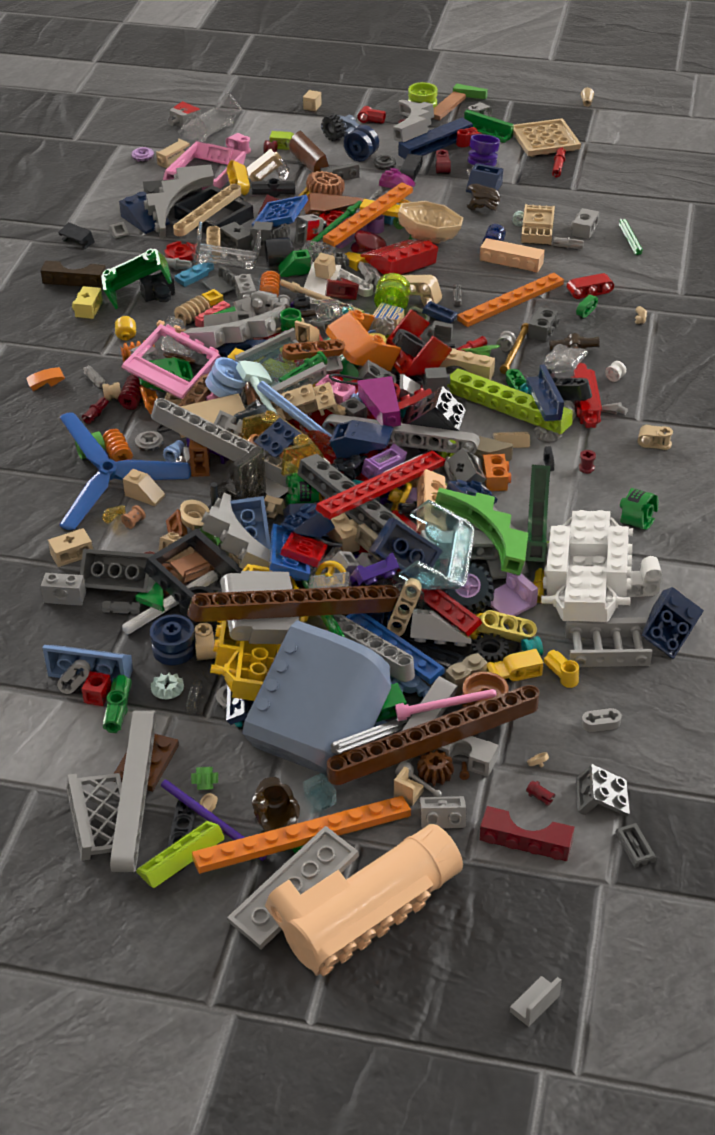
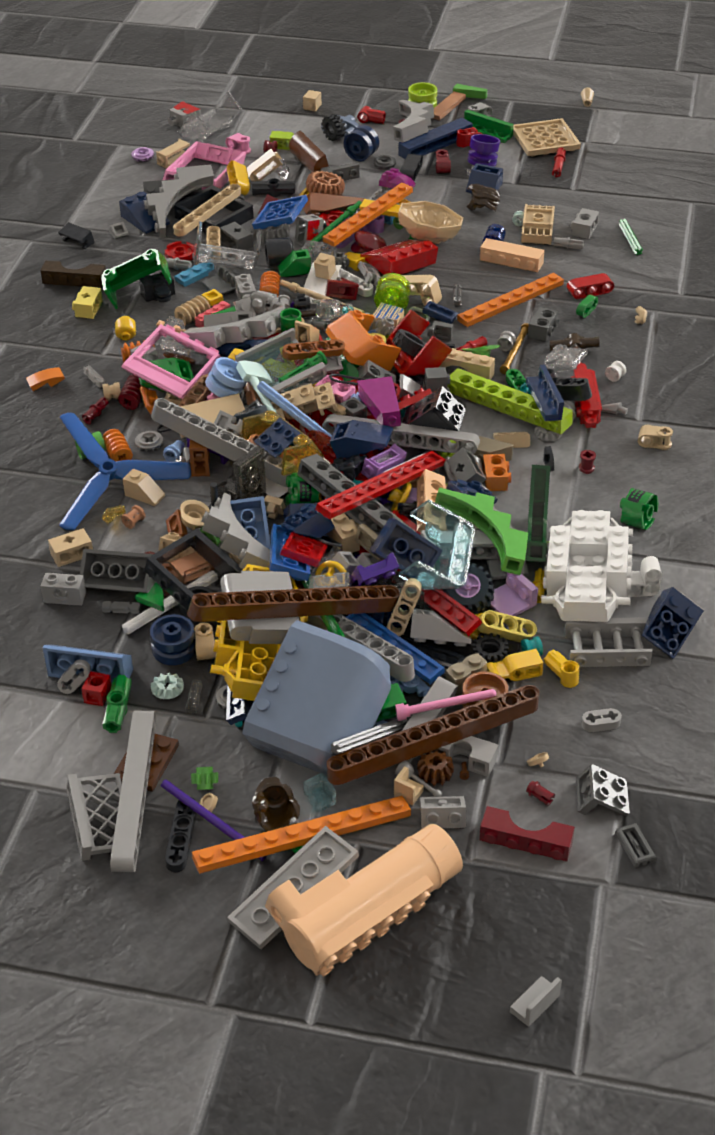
lime slope [136,821,225,888] -> none
dark grey brick [250,221,274,256] -> none

